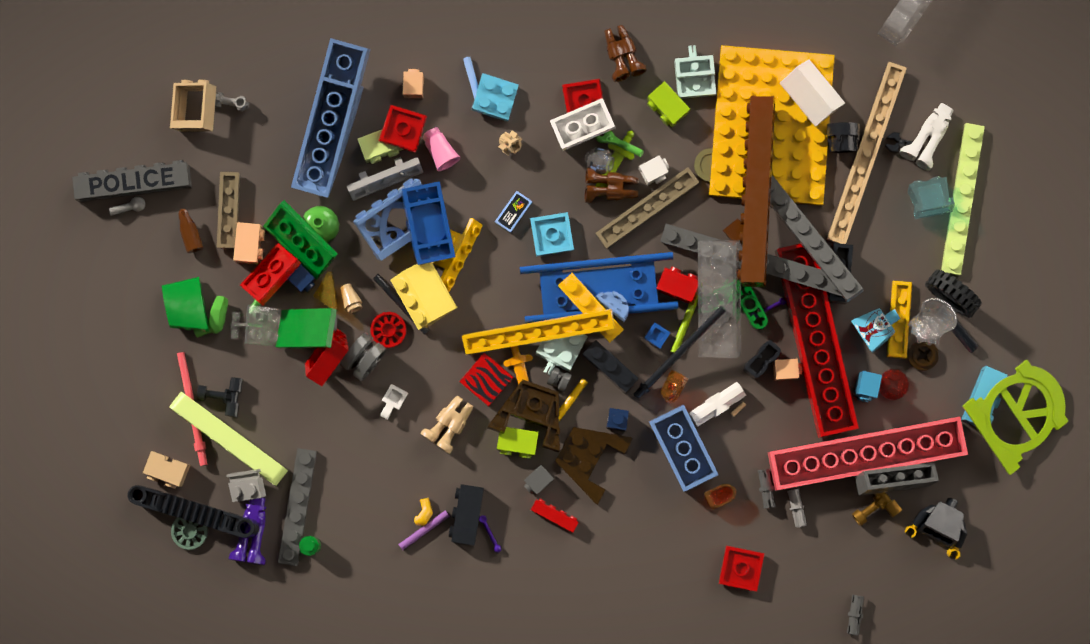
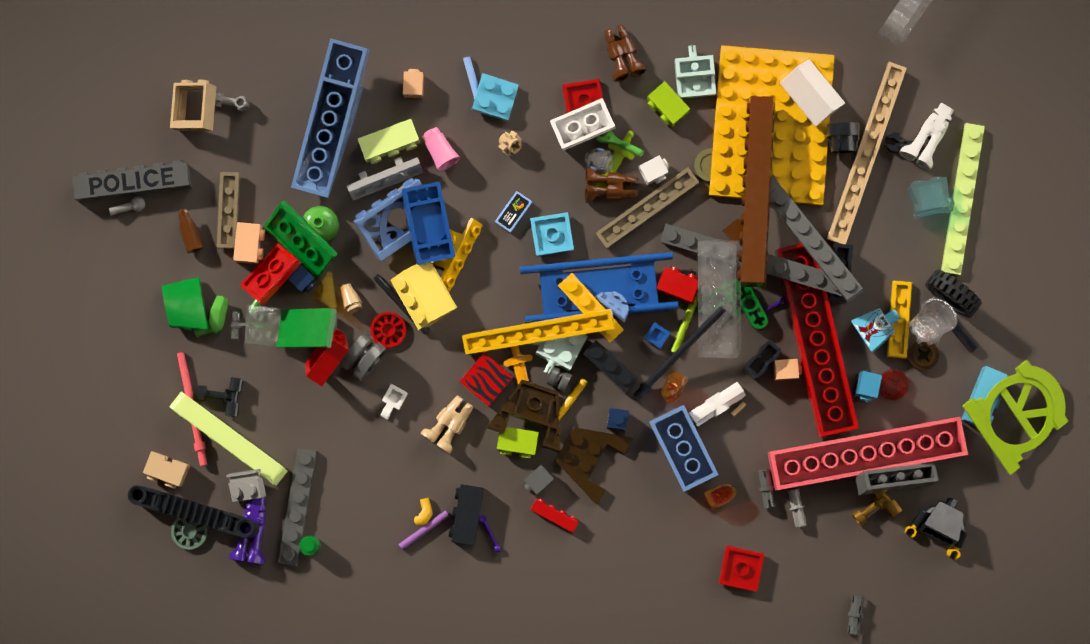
red tile [379,105,427,153] -> none

